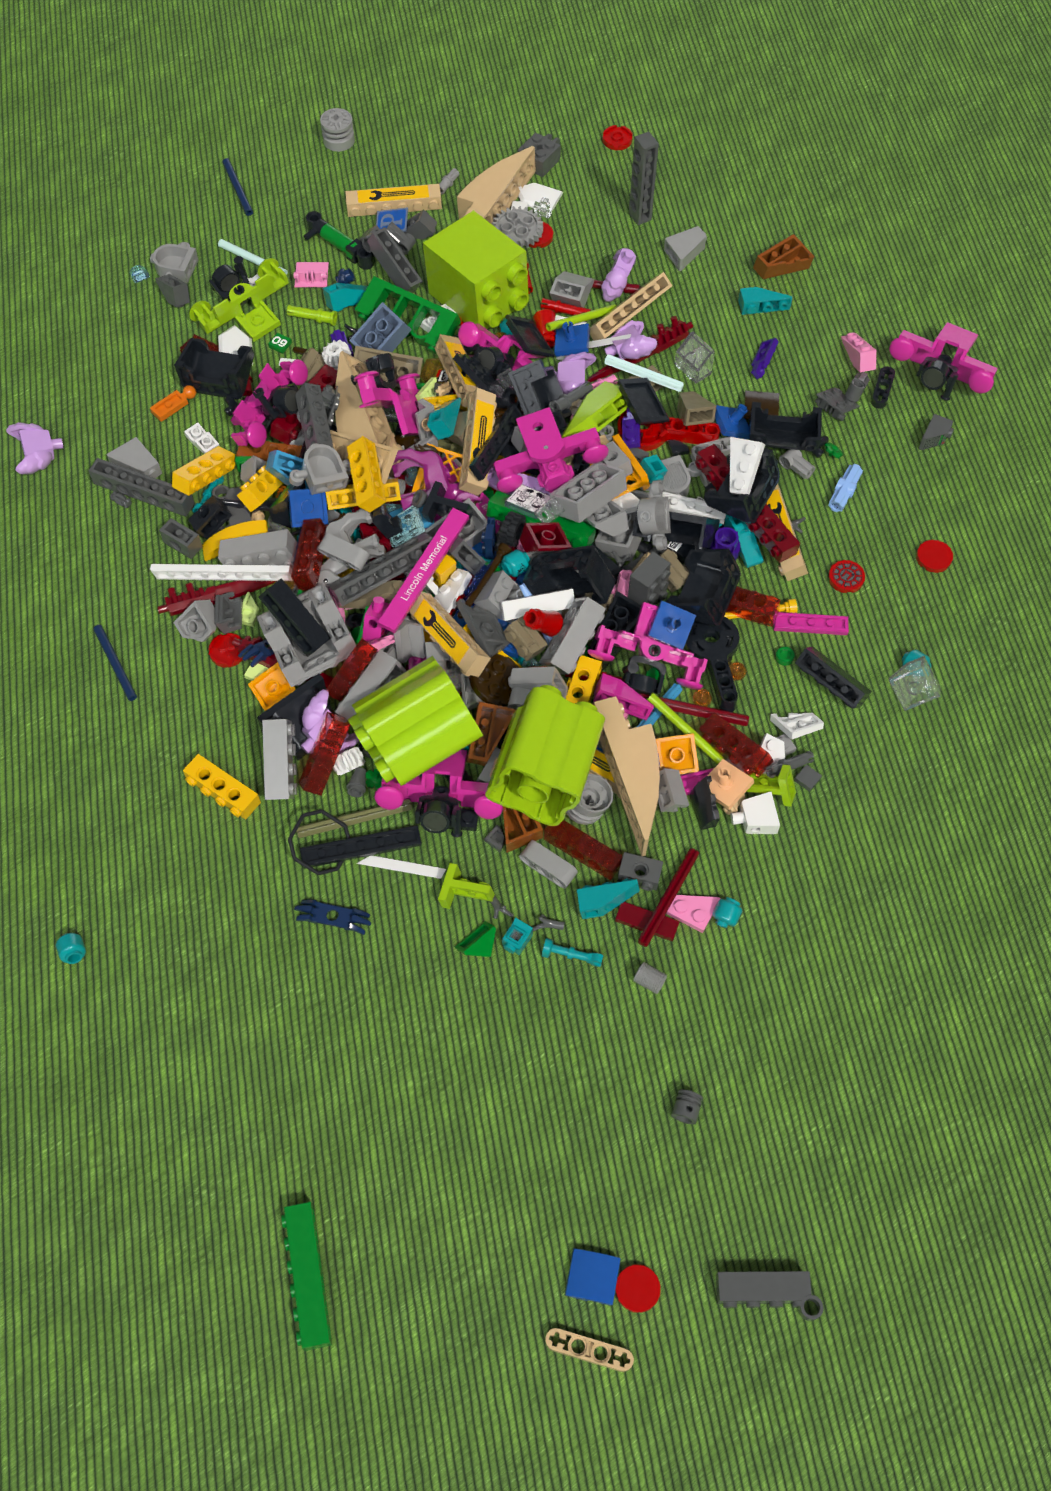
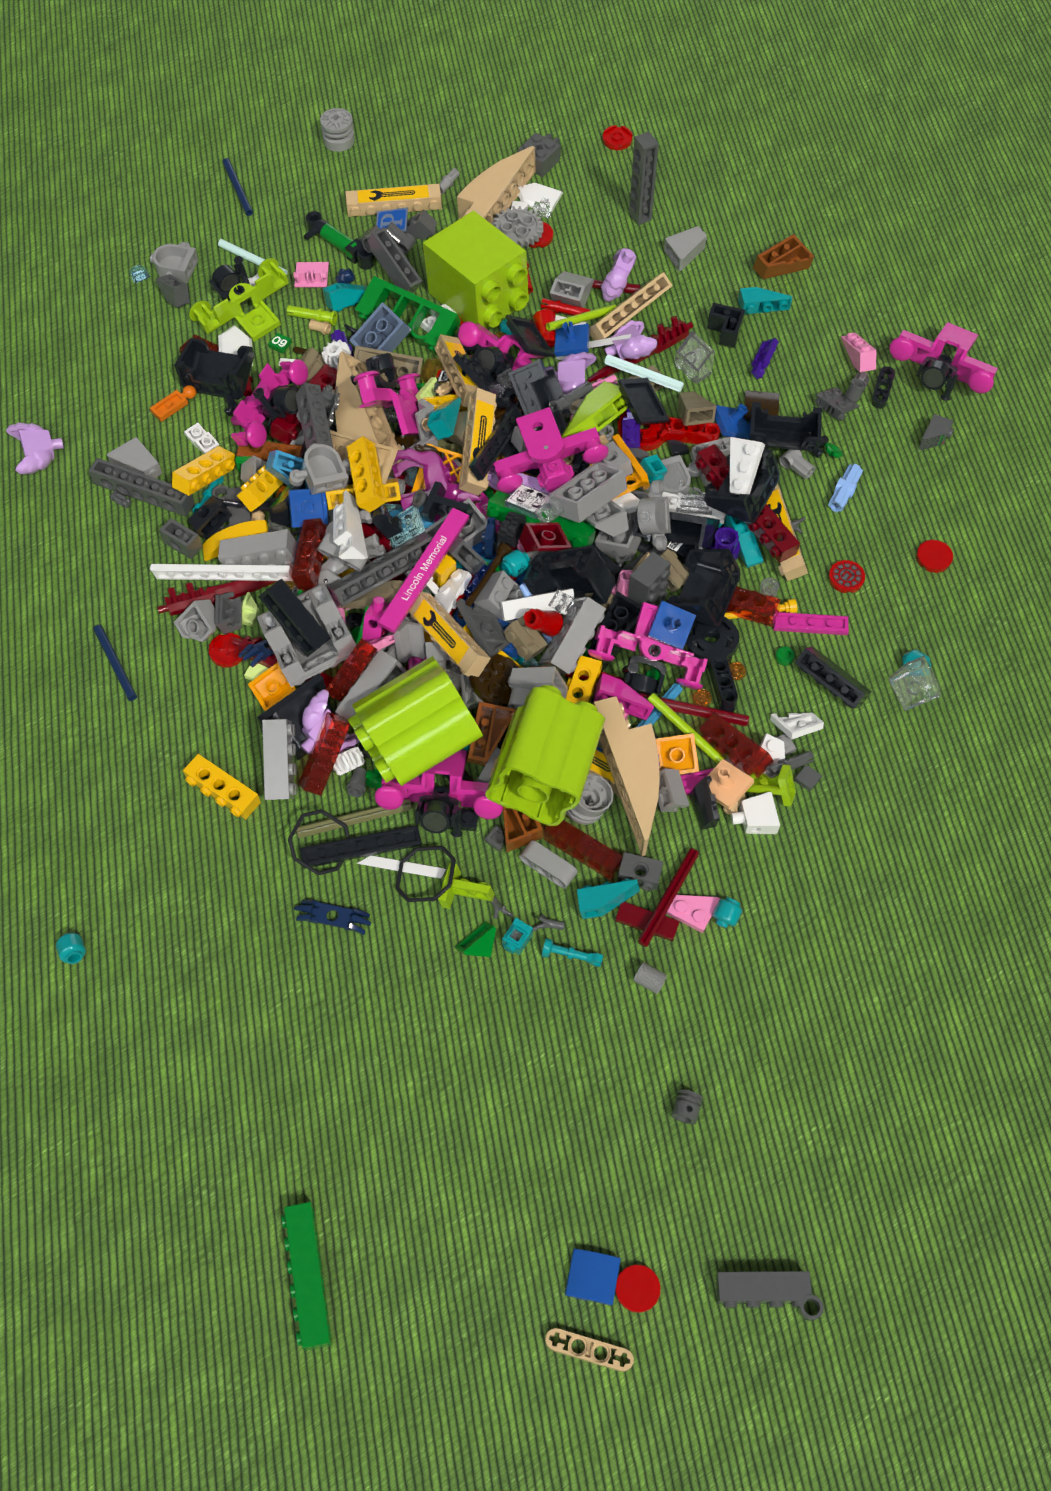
none -> tan pin [309,319,331,335]
none -> white wedge [333,490,368,559]
none -> black piece [396,846,456,902]
none -> clear tile [548,590,574,615]
none -> clear wing [676,480,713,515]
none -> black brick [707,303,745,348]
none -> clear wheel [758,578,779,603]

